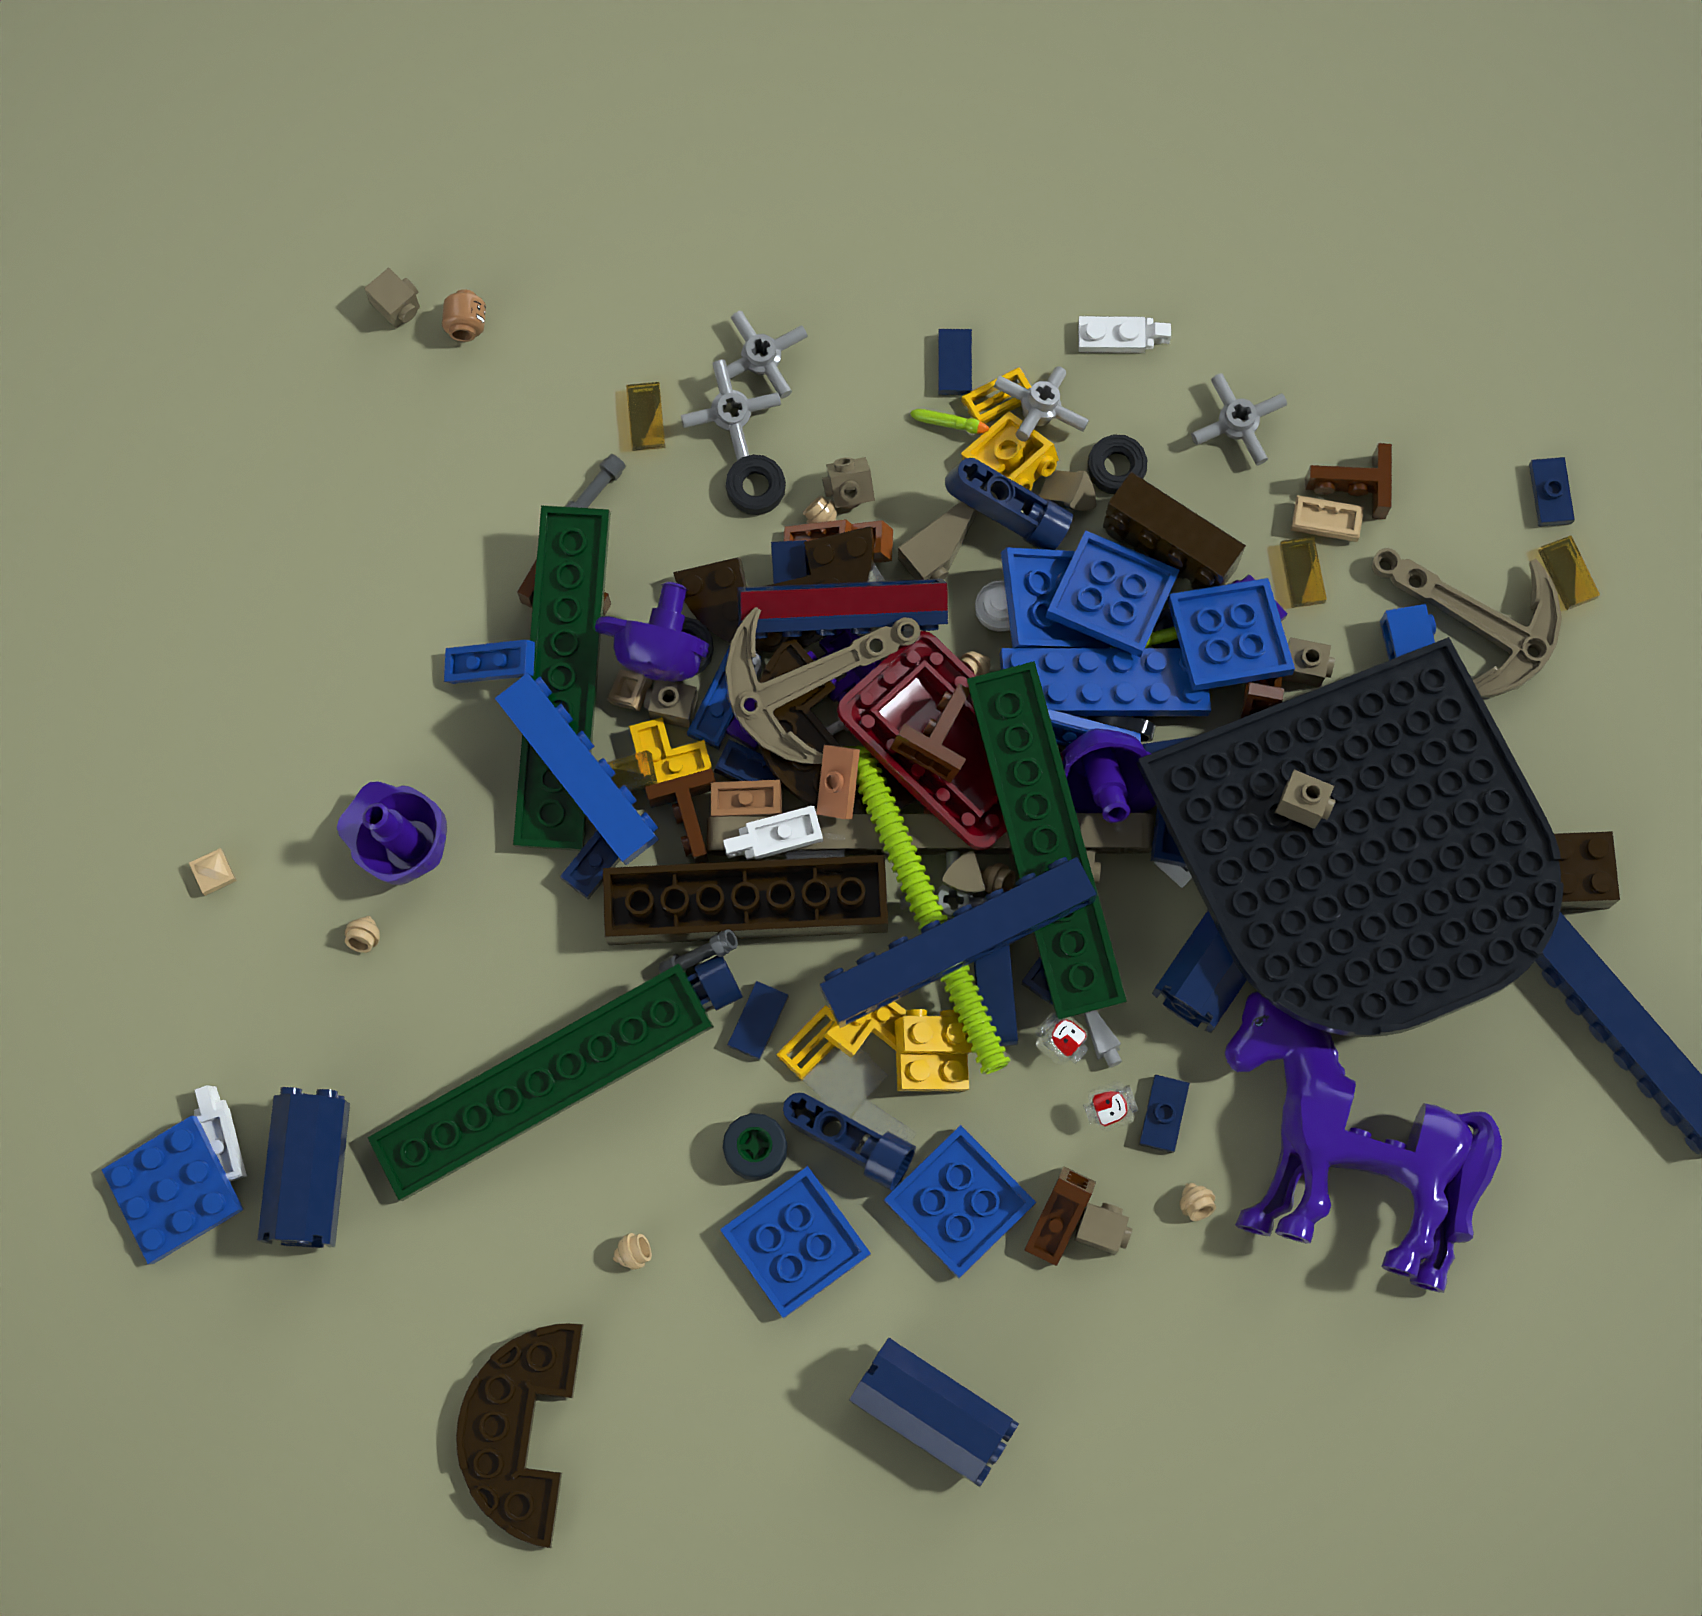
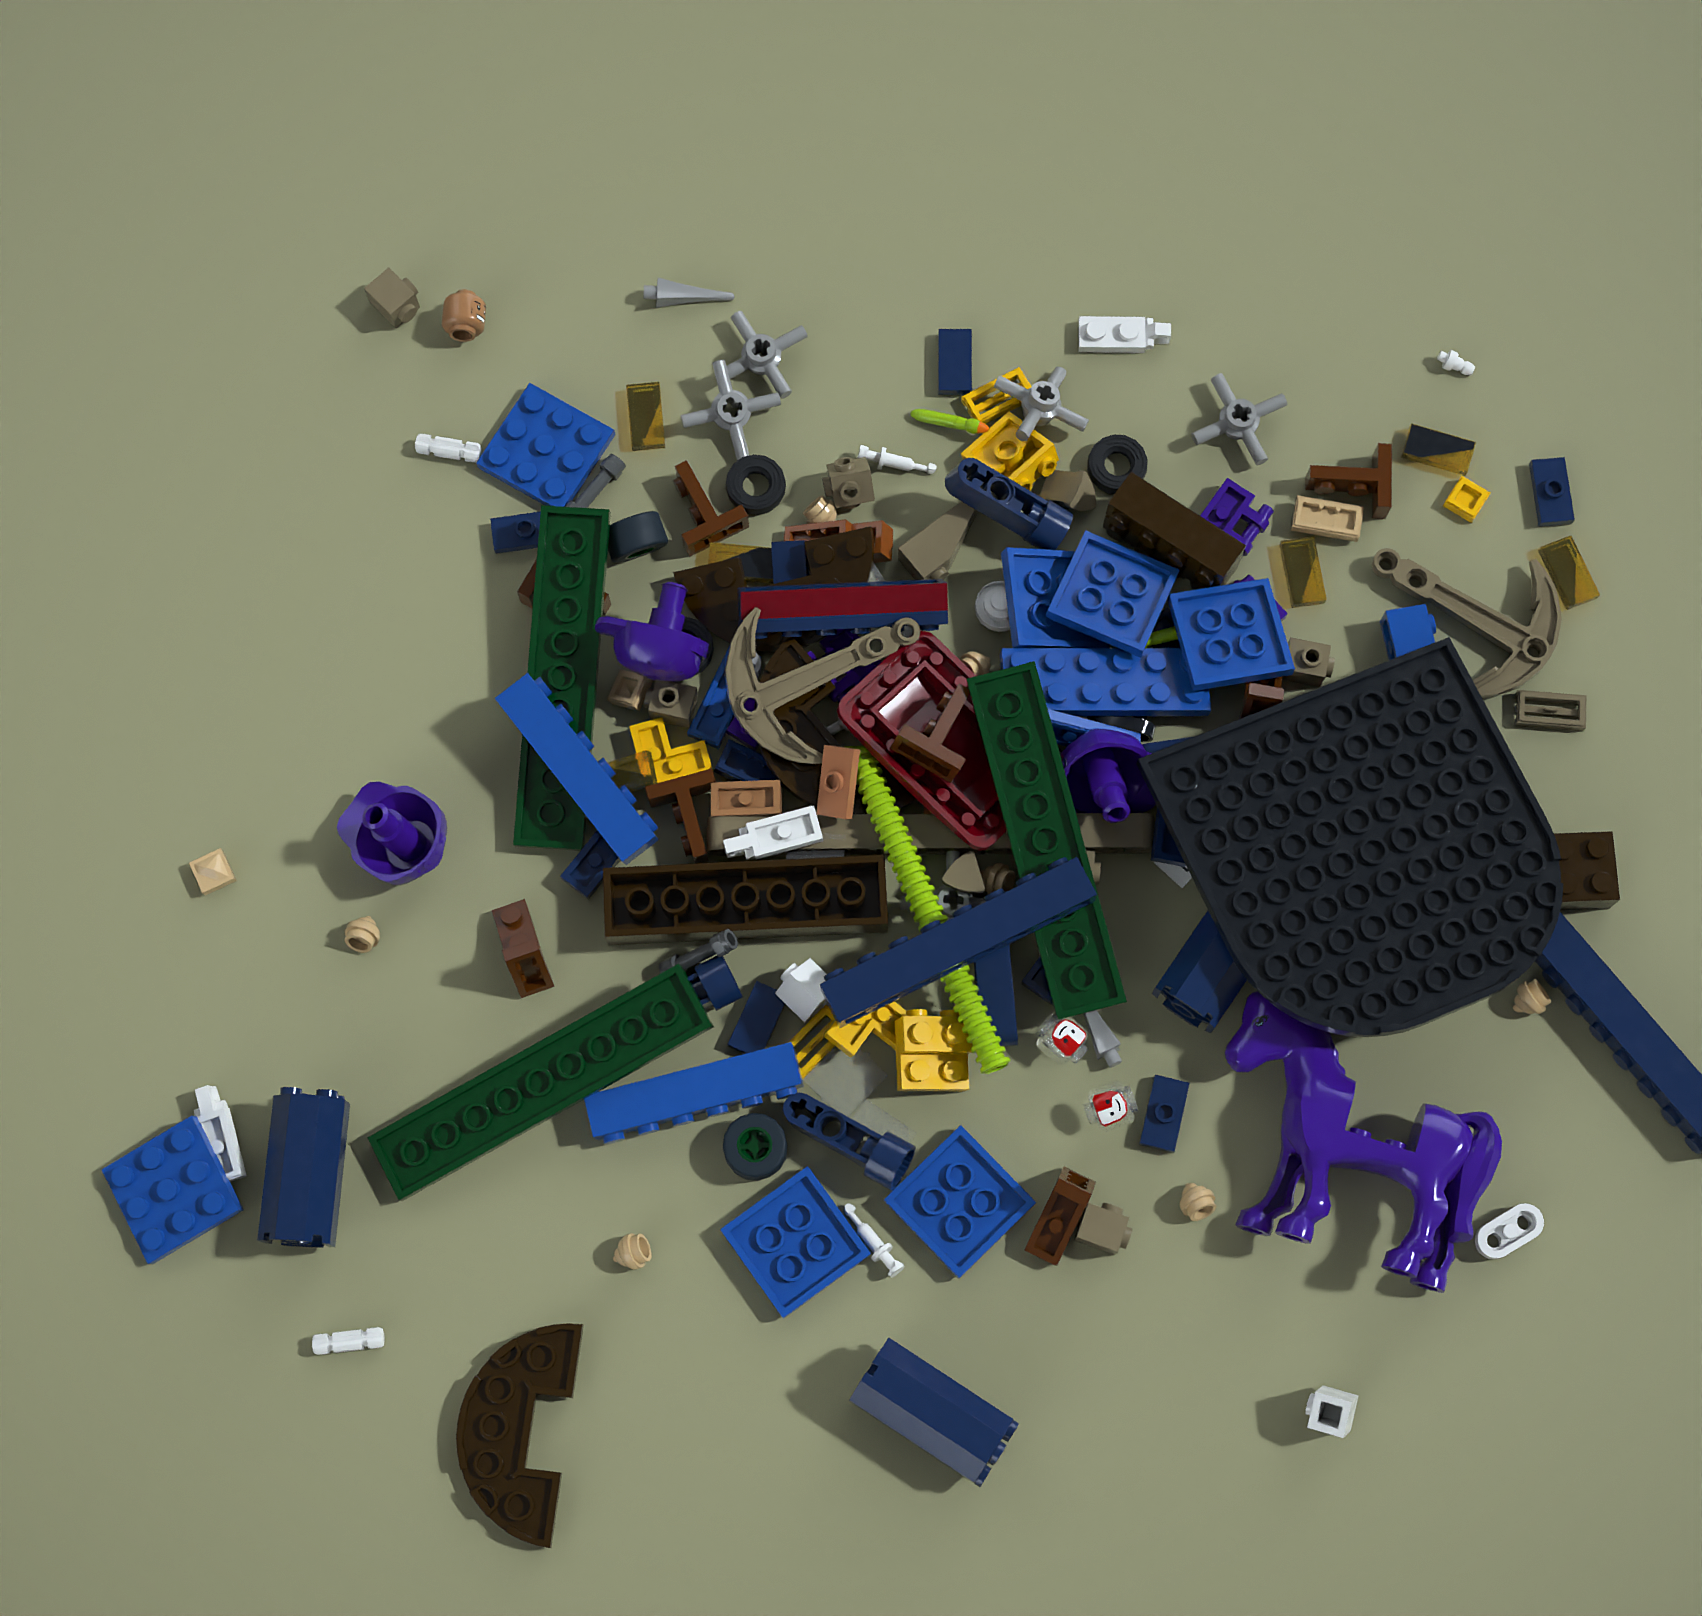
blue plate [444,639,535,684] -> none
dark tan brick [1275,770,1335,829] -> none
none -> white axle [312,1327,385,1355]
none -> white axle [415,434,481,463]
none -> blue plate [476,383,615,507]
none -> dark blue plate [490,511,541,554]
none -> reddish brown bracket [492,899,555,998]
none -> blue brick [584,1042,804,1144]
none -> black wheel [608,511,668,563]
none -> light grey piece [643,278,735,308]
none -> reddish brown bracket [673,460,749,557]
none -> tile [708,542,774,584]
none -> white brick [775,958,827,1023]
none -> white piece [844,1203,905,1278]
none -> white piece [857,445,937,474]
none -> dark purple plate [1200,478,1274,558]
none -> white brick [1306,1385,1358,1438]
none -> tile [1401,423,1476,476]
none -> white piece [1437,350,1475,376]
none -> yellow tile [1443,476,1491,523]
none -> white plate [1475,1203,1544,1259]
none -> tan plate [1513,979,1551,1014]
none -> dark tan tile [1514,690,1587,731]

